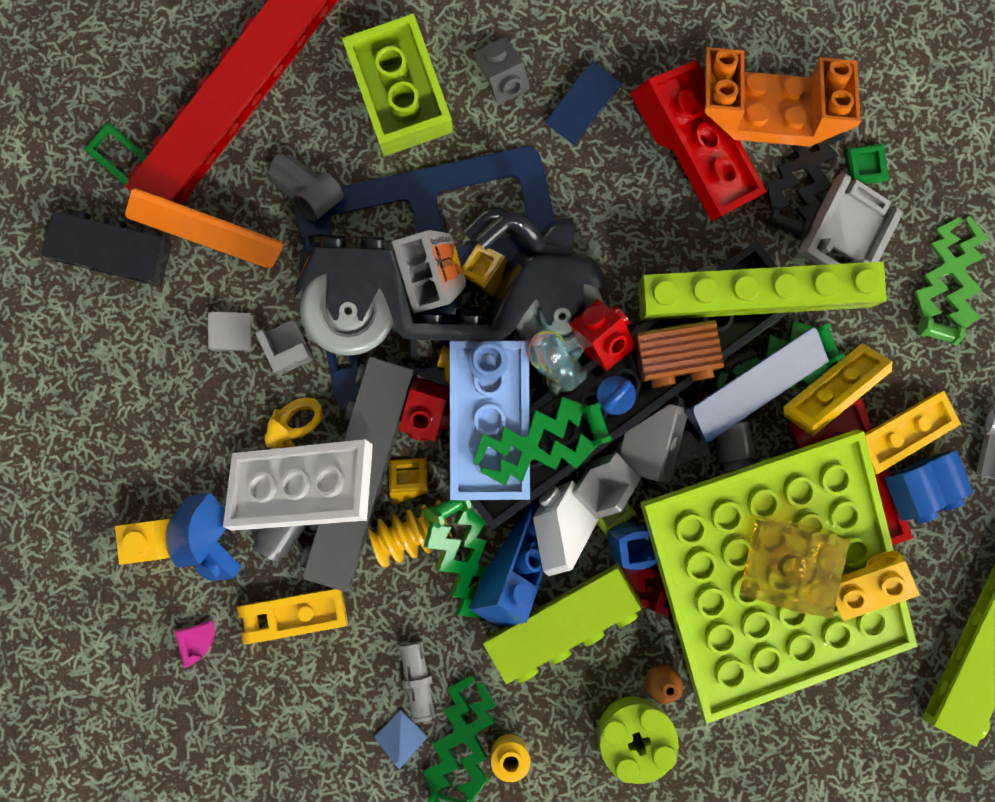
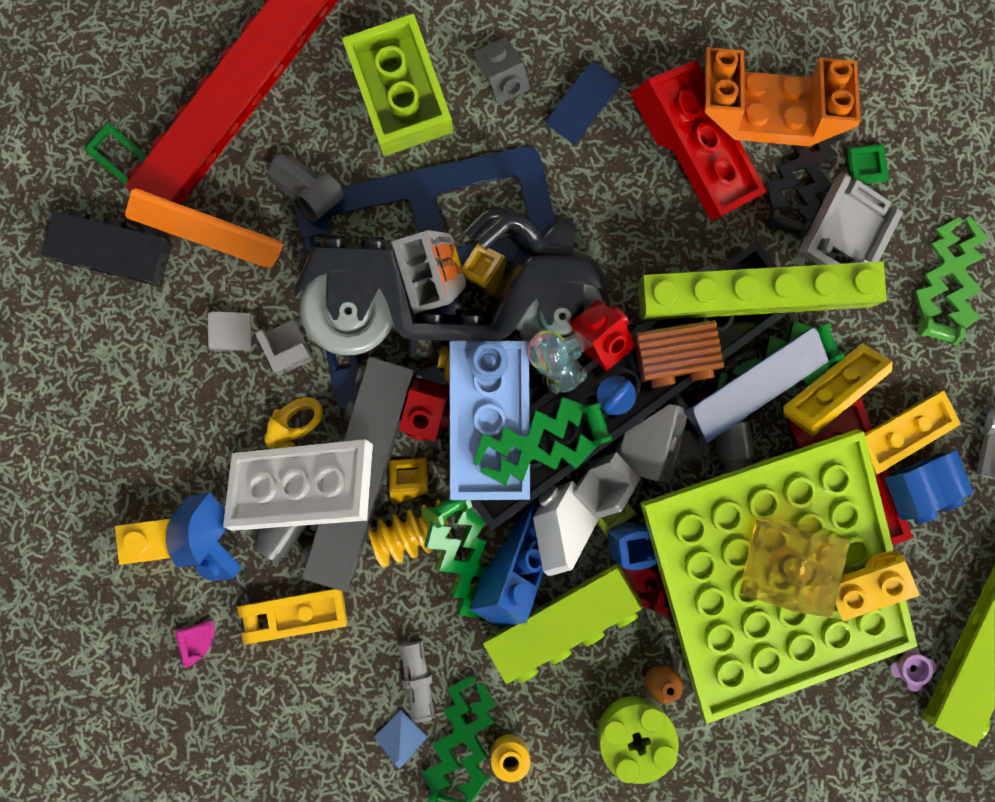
none -> lavender plate [890,647,936,691]

